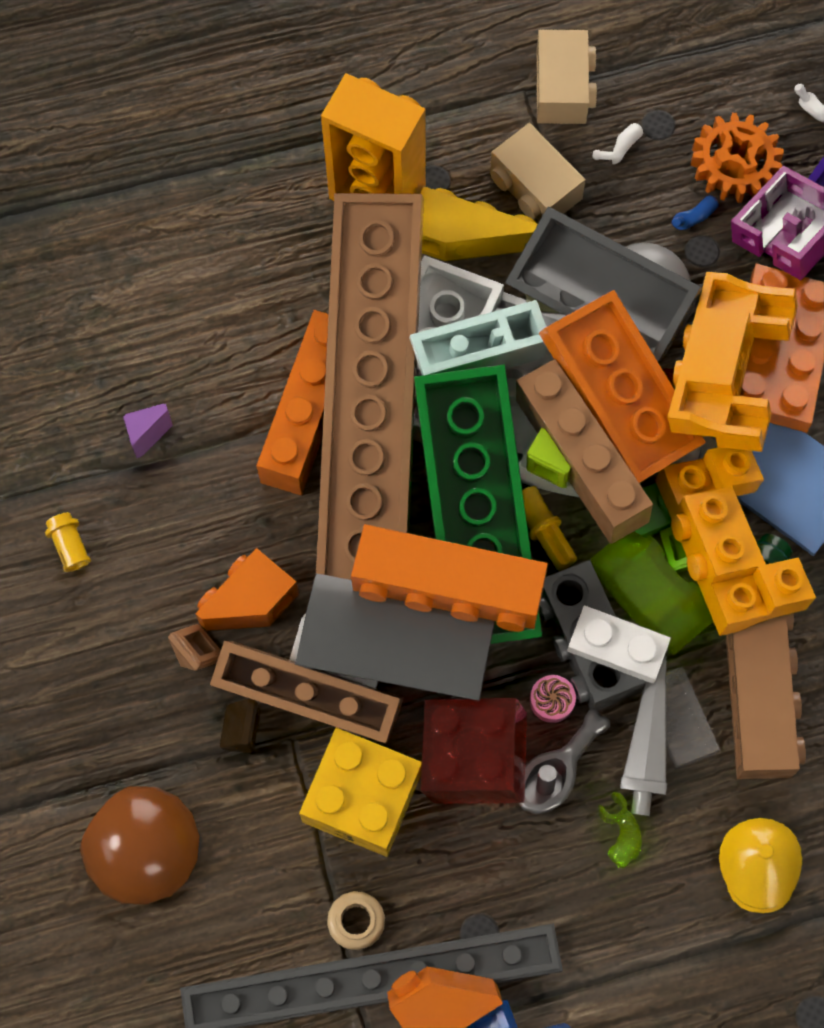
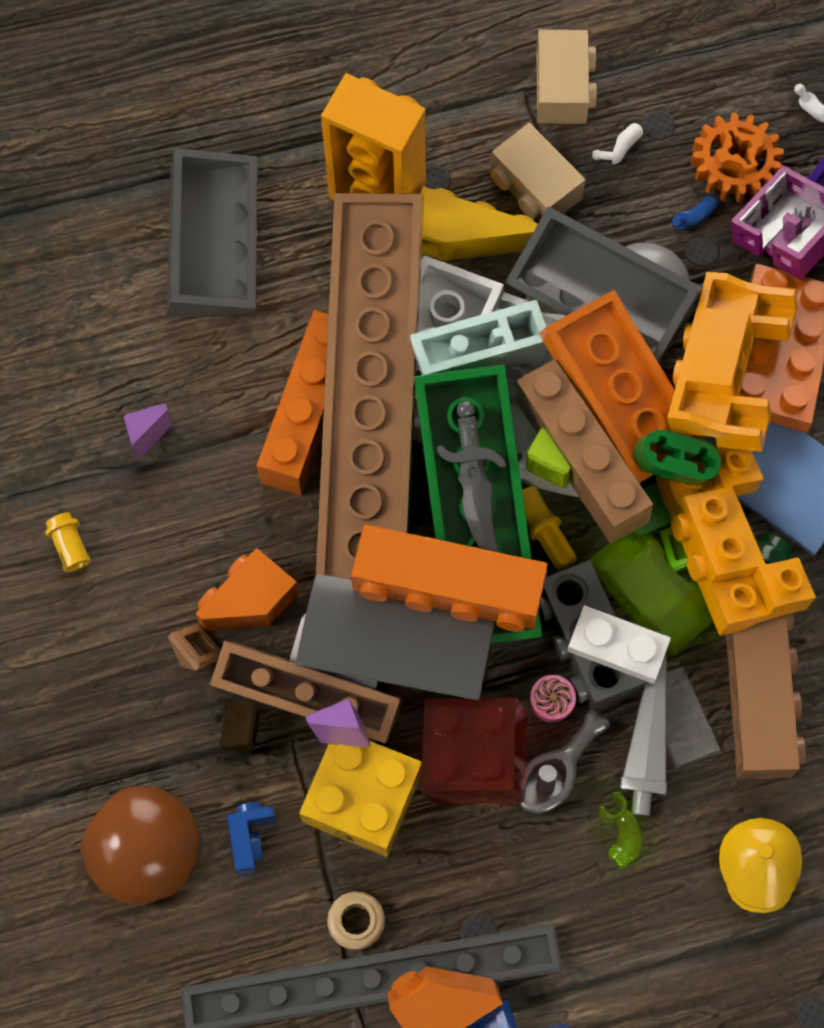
none -> dark grey slope [167,148,257,317]
none -> blue bracket [227,802,277,877]
none -> medium lavender slope [306,699,371,748]
none -> dark grey piece [437,401,506,553]
none -> green beam [634,430,721,485]

